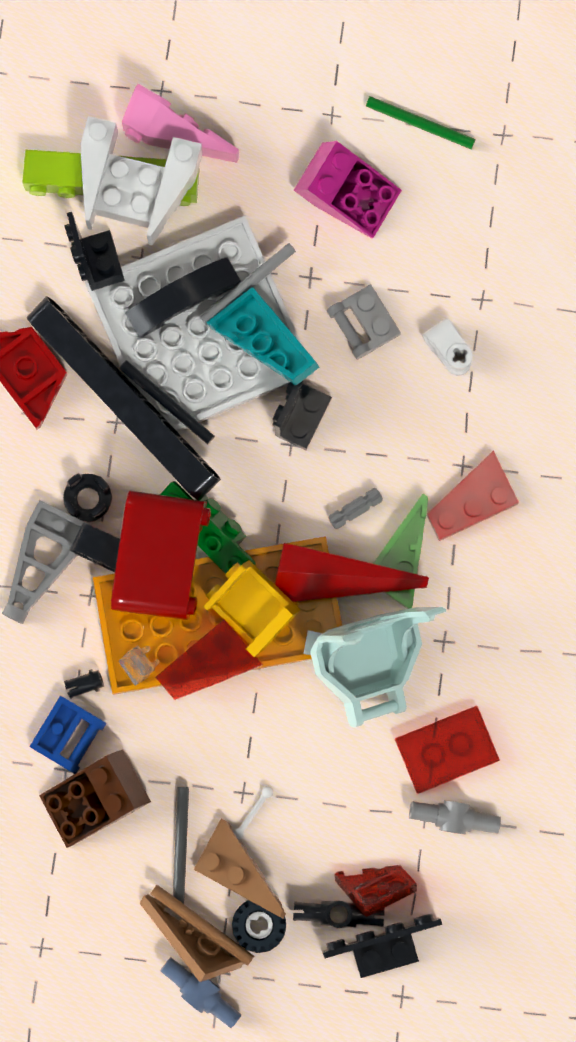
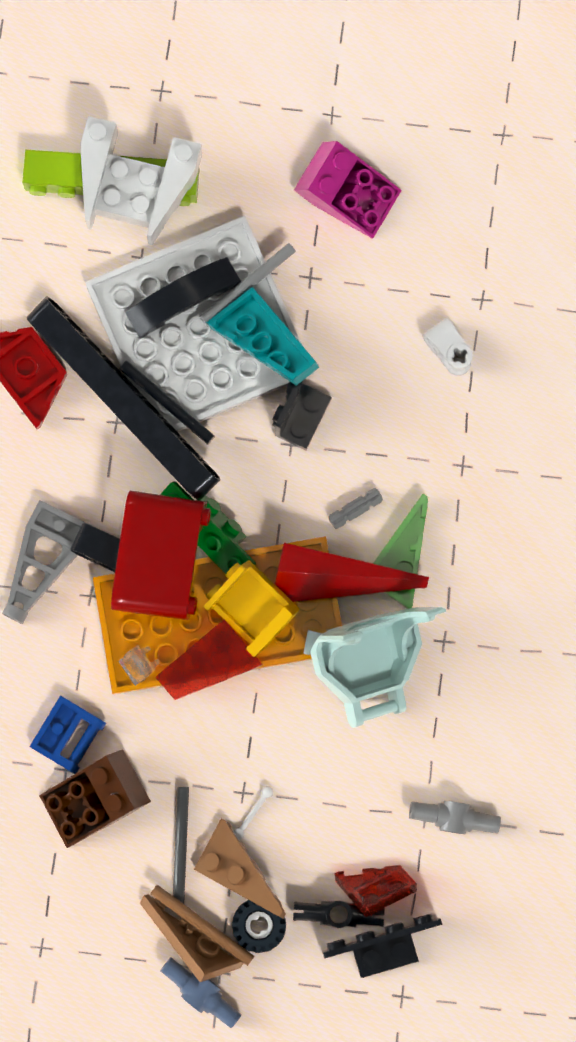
black piece [63,473,112,522] -> none
black bracket [64,212,125,291] -> none
black pin [64,669,104,699] -> none
bright pink wedge [122,84,239,163] -> none
light grey plate [326,284,401,360] -> none
green bar [366,96,476,150] -> none
clear red tile [394,705,500,794] -> none
wing [426,450,519,541] -> none

